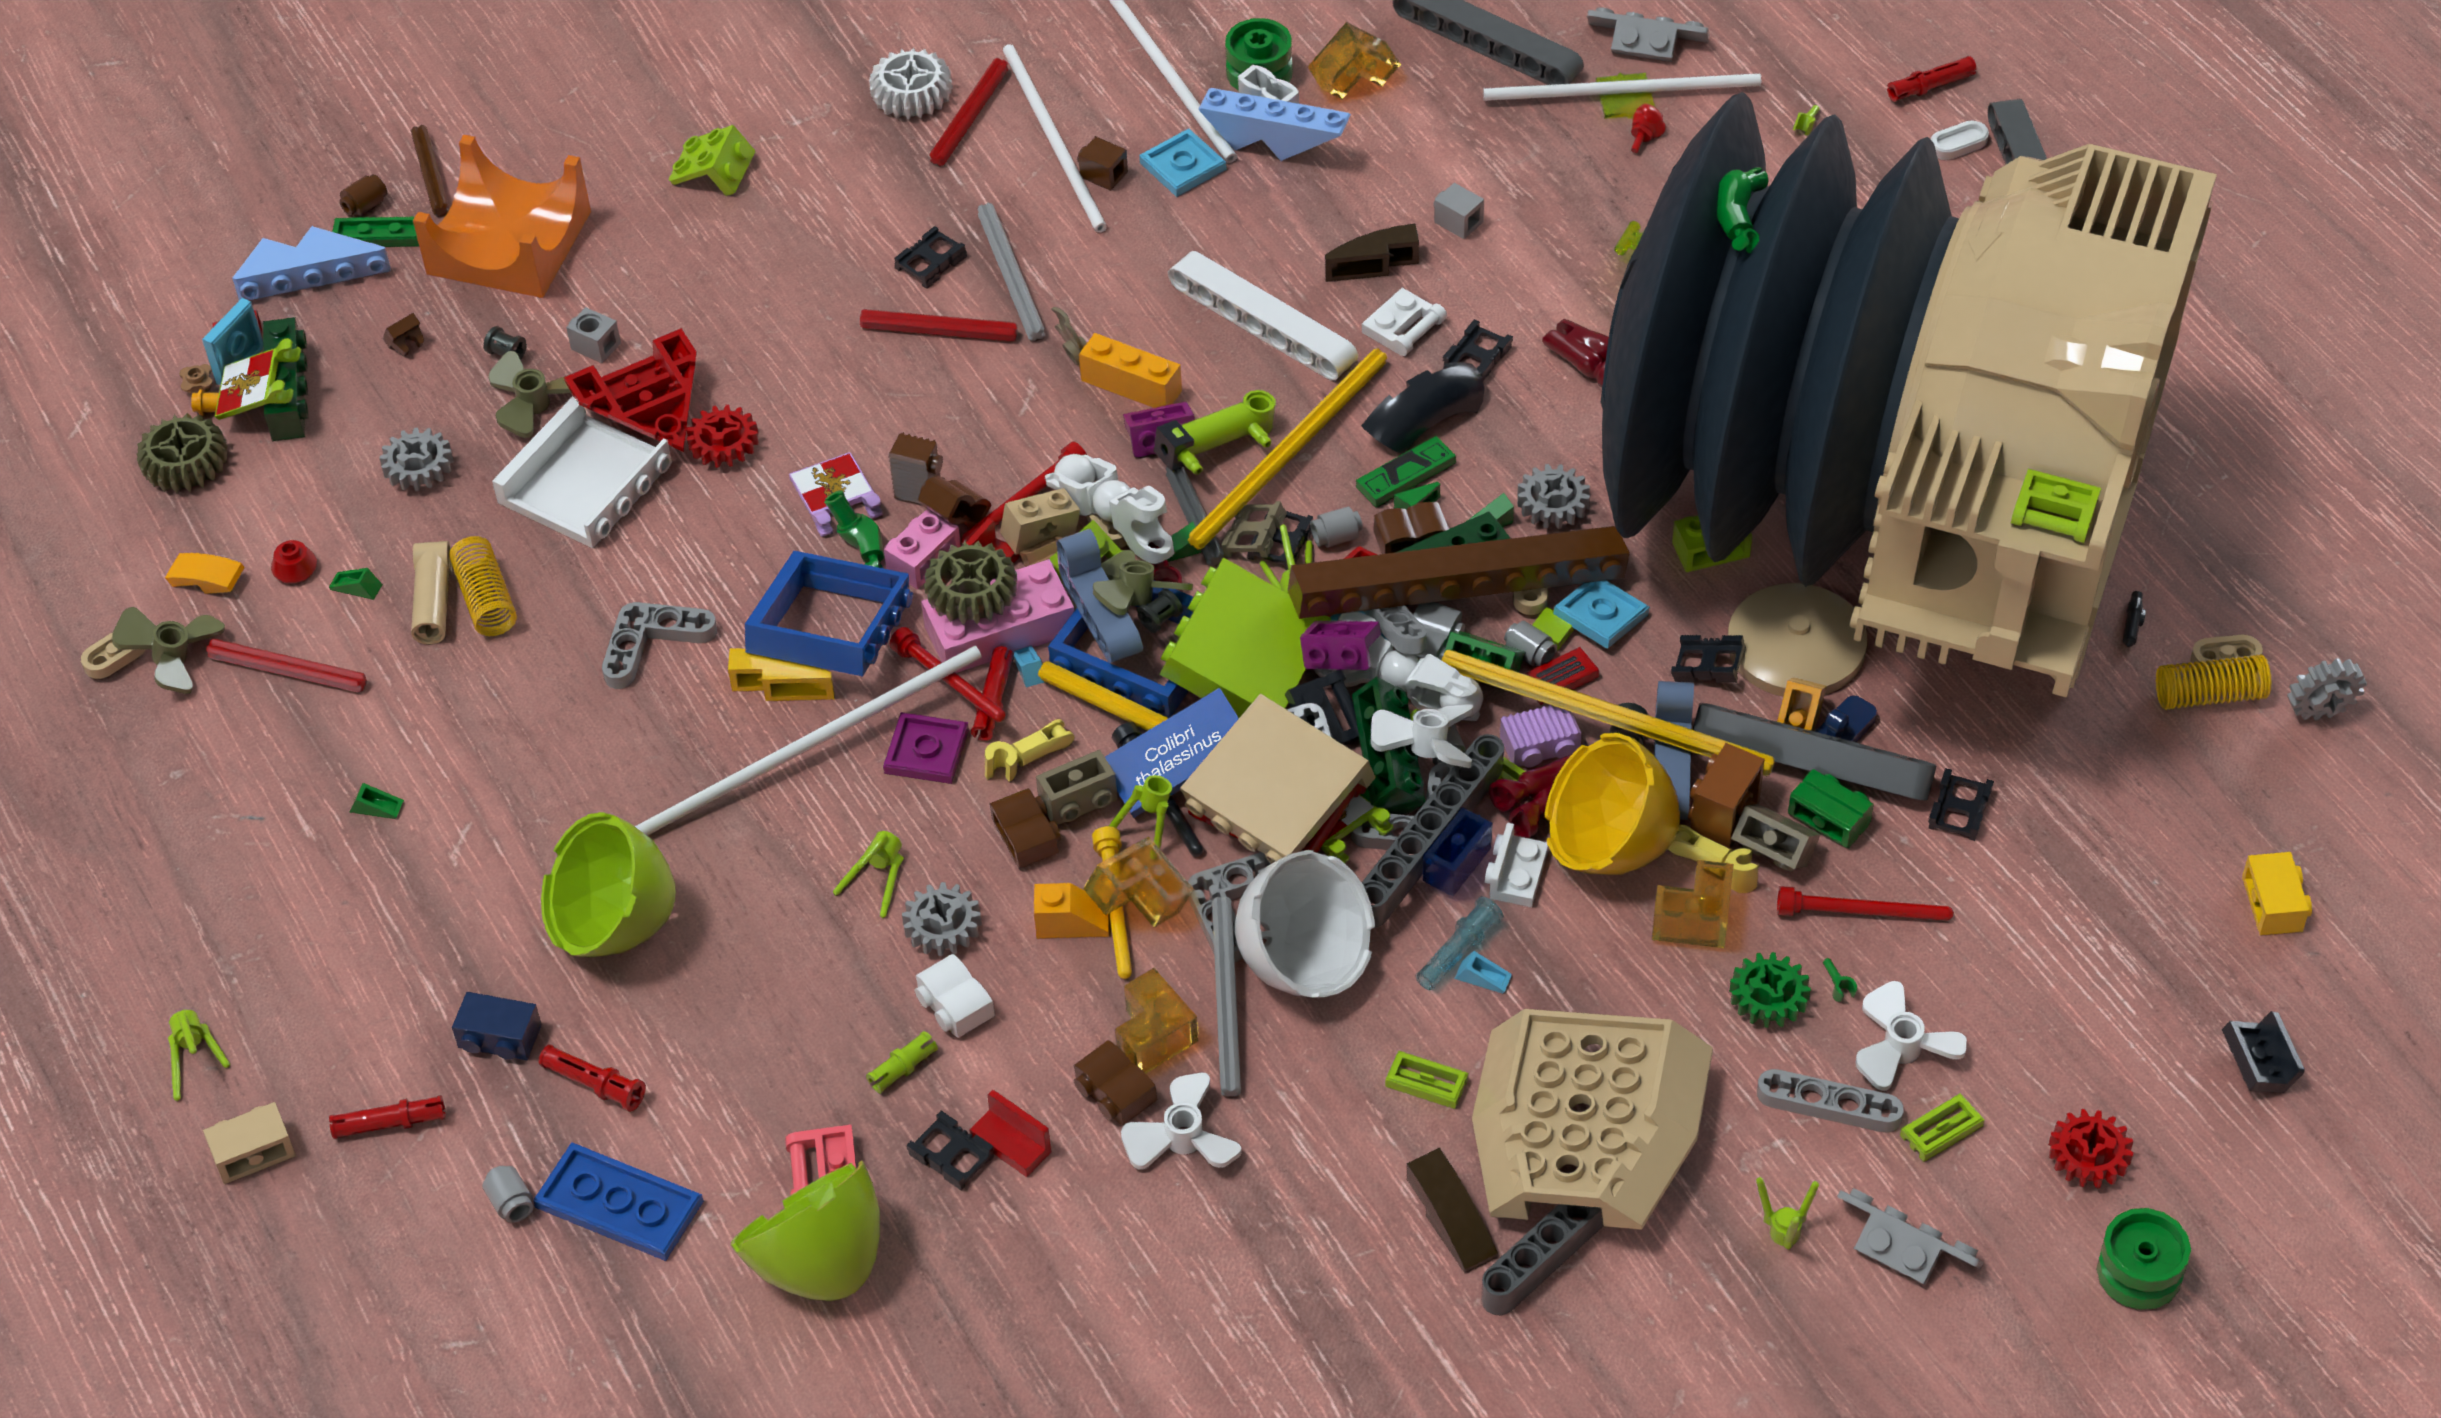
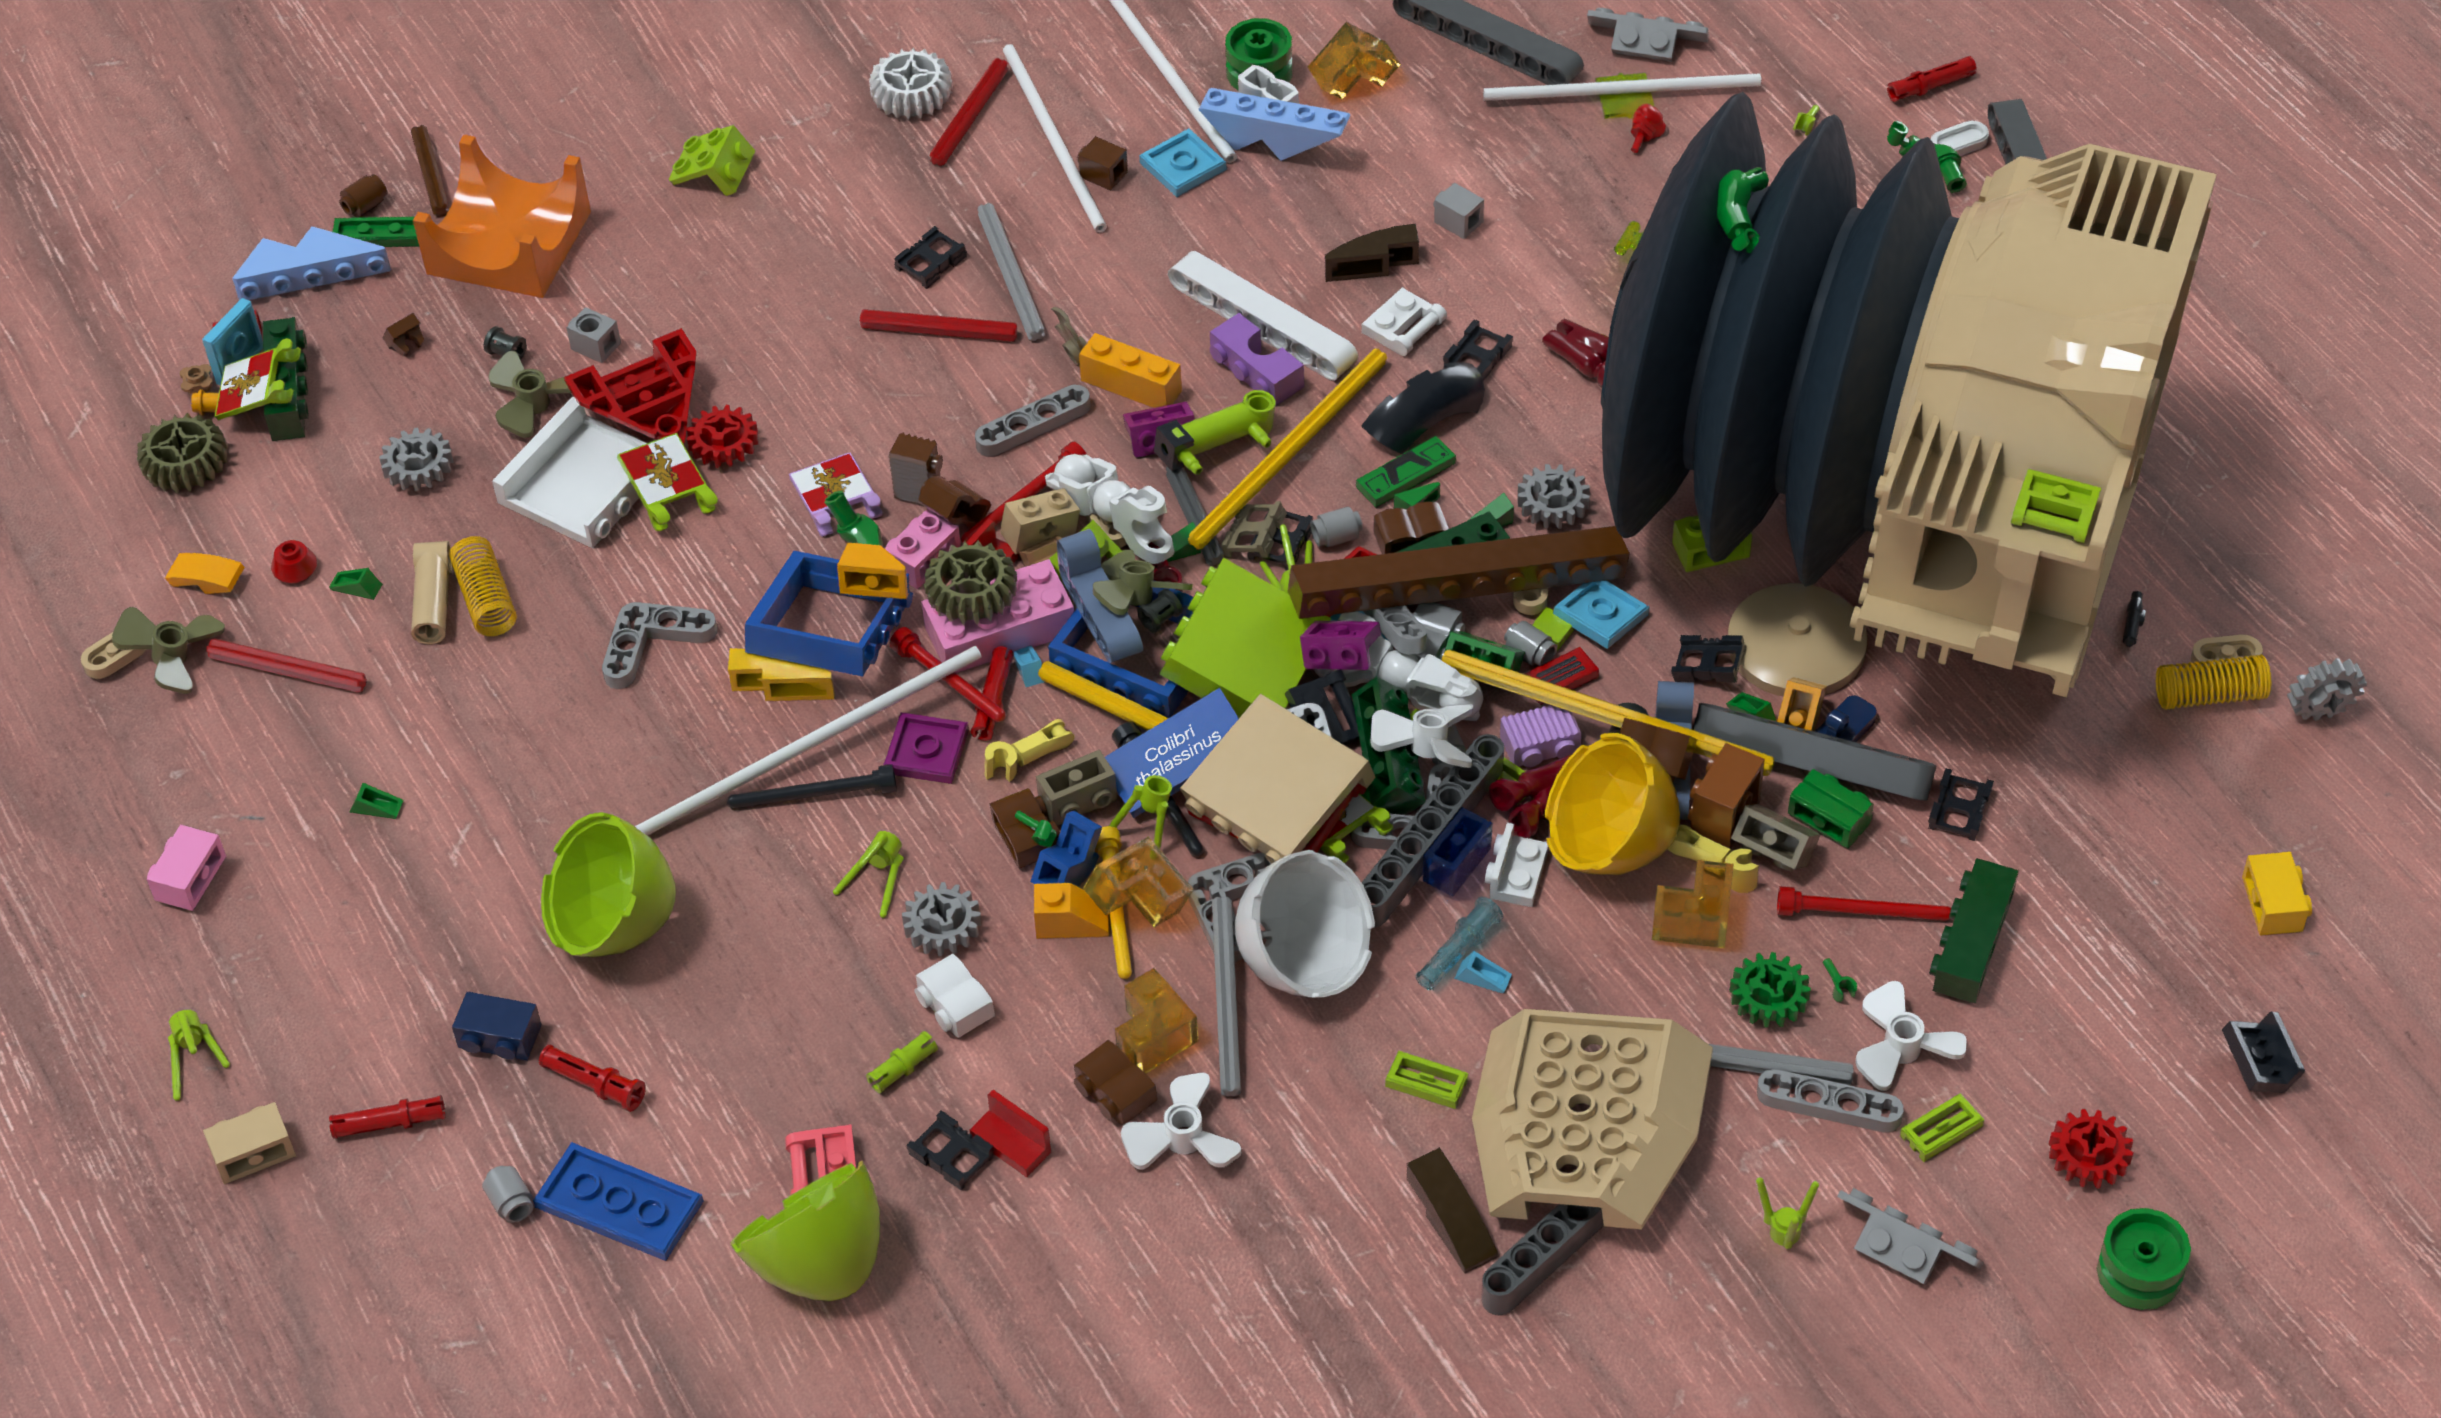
none -> bright pink brick [147,825,226,911]
none -> flag [617,433,718,532]
none -> black piece [727,764,897,808]
none -> light orange slope [837,543,908,599]
none -> light grey beam [975,385,1091,457]
none -> green hand [1015,810,1057,848]
none -> blue brick [1030,811,1102,887]
none -> medium lavender arch [1210,313,1304,406]
none -> reddish brown brick [1620,717,1697,783]
none -> light grey axle [1707,1043,1854,1085]
none -> green piece [1726,692,1776,721]
none -> green arm [1887,121,1967,193]
none -> dark green brick [1929,858,2019,1004]

